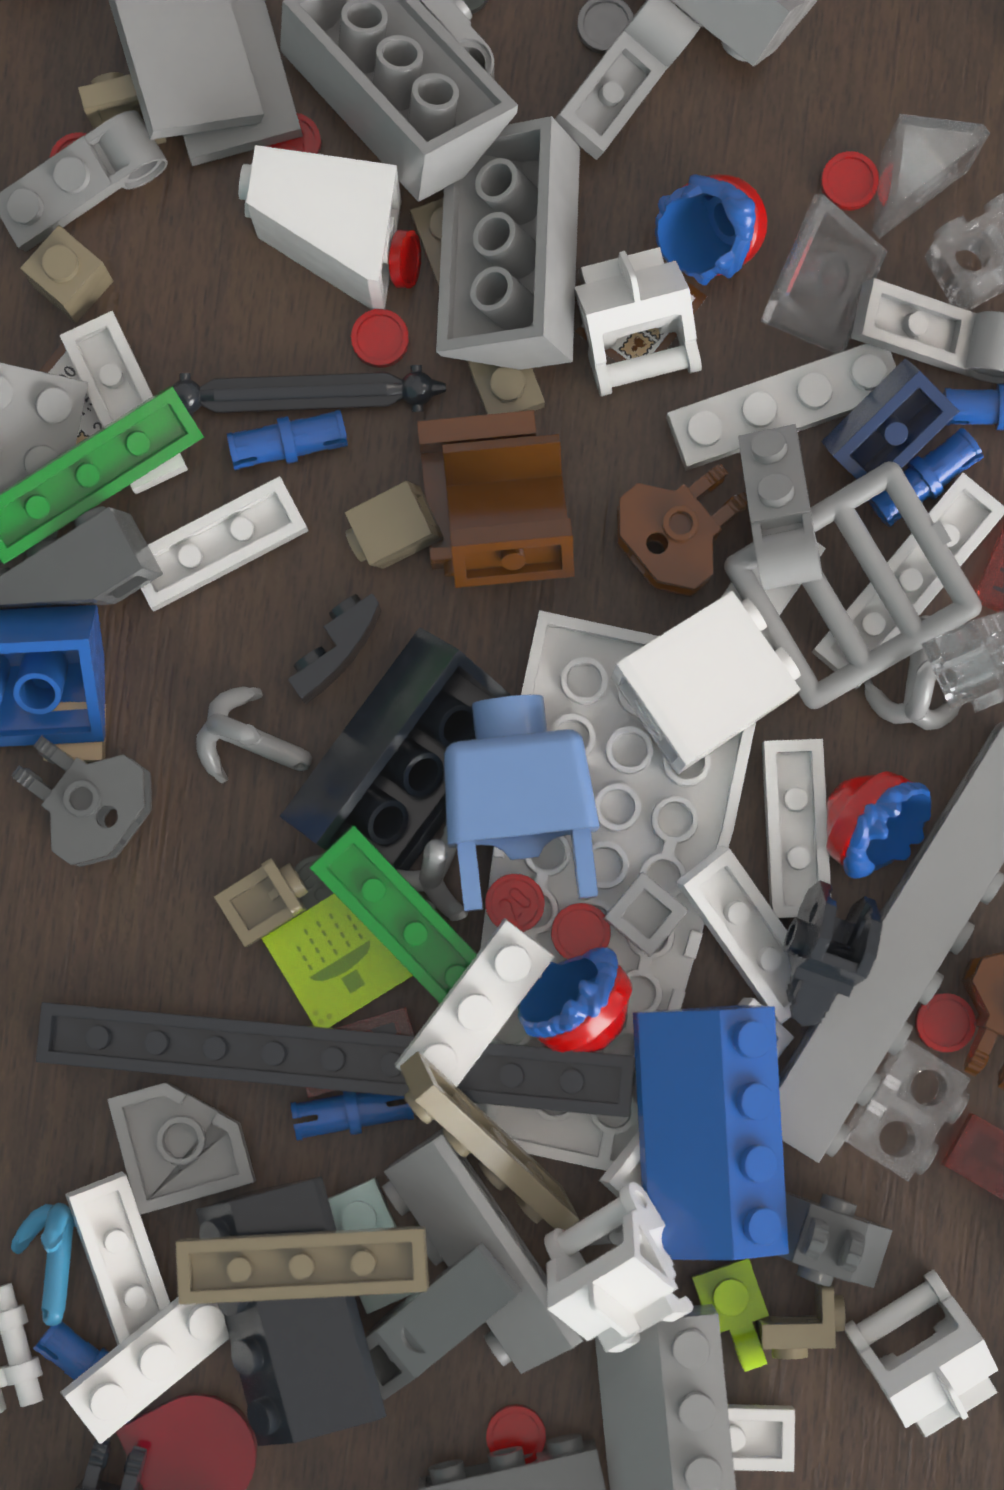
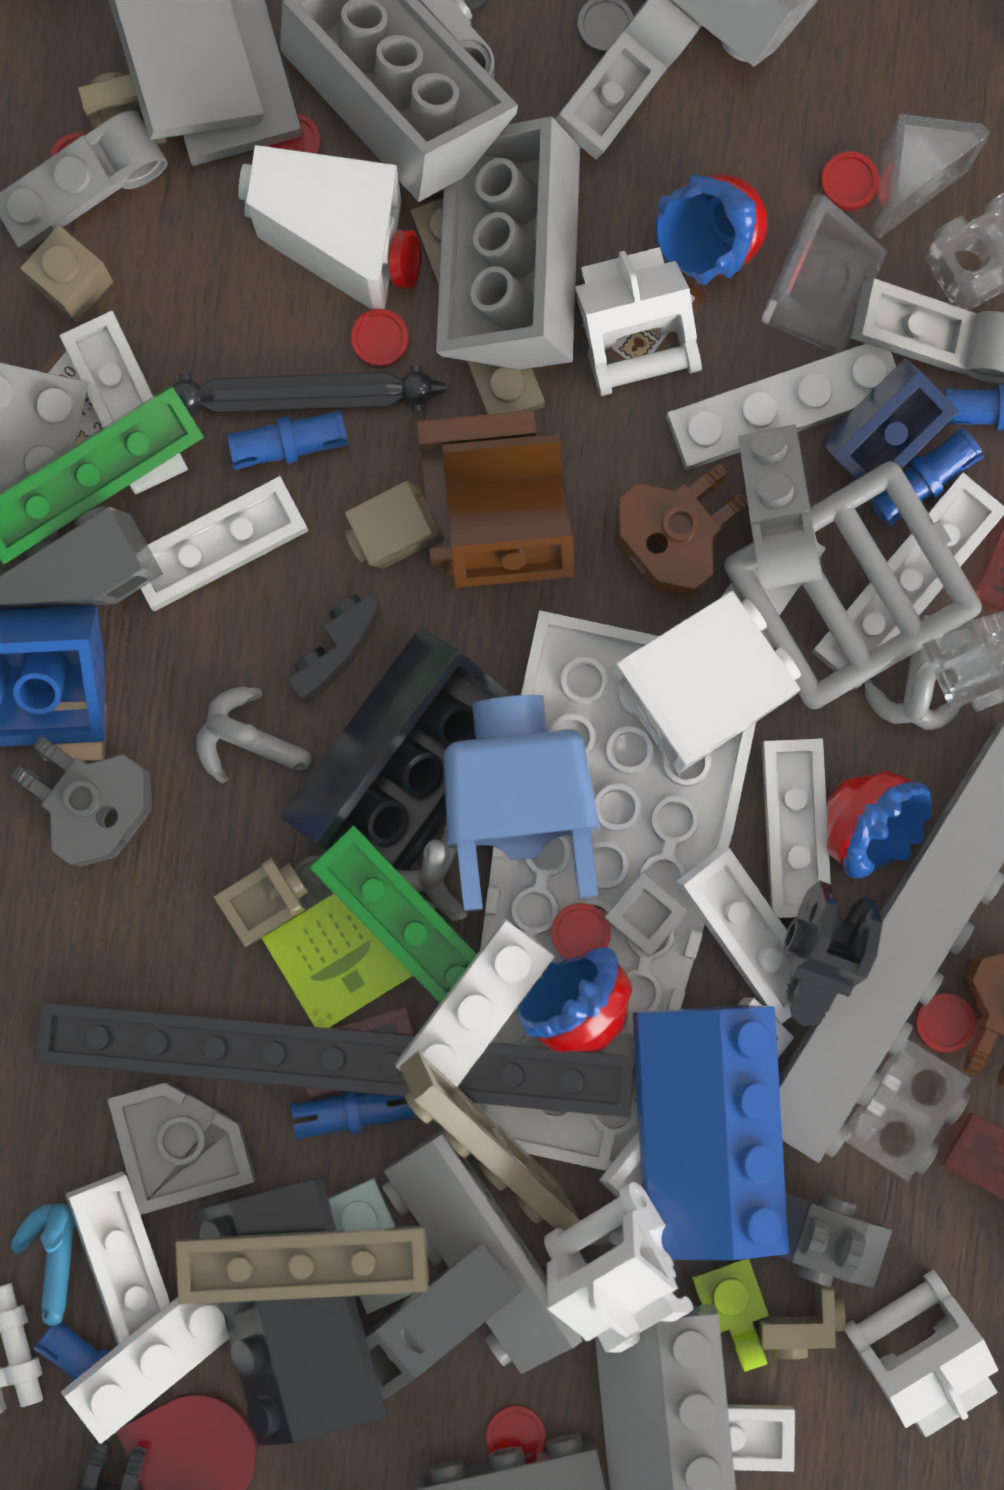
red piece [485,874,545,932] -> none

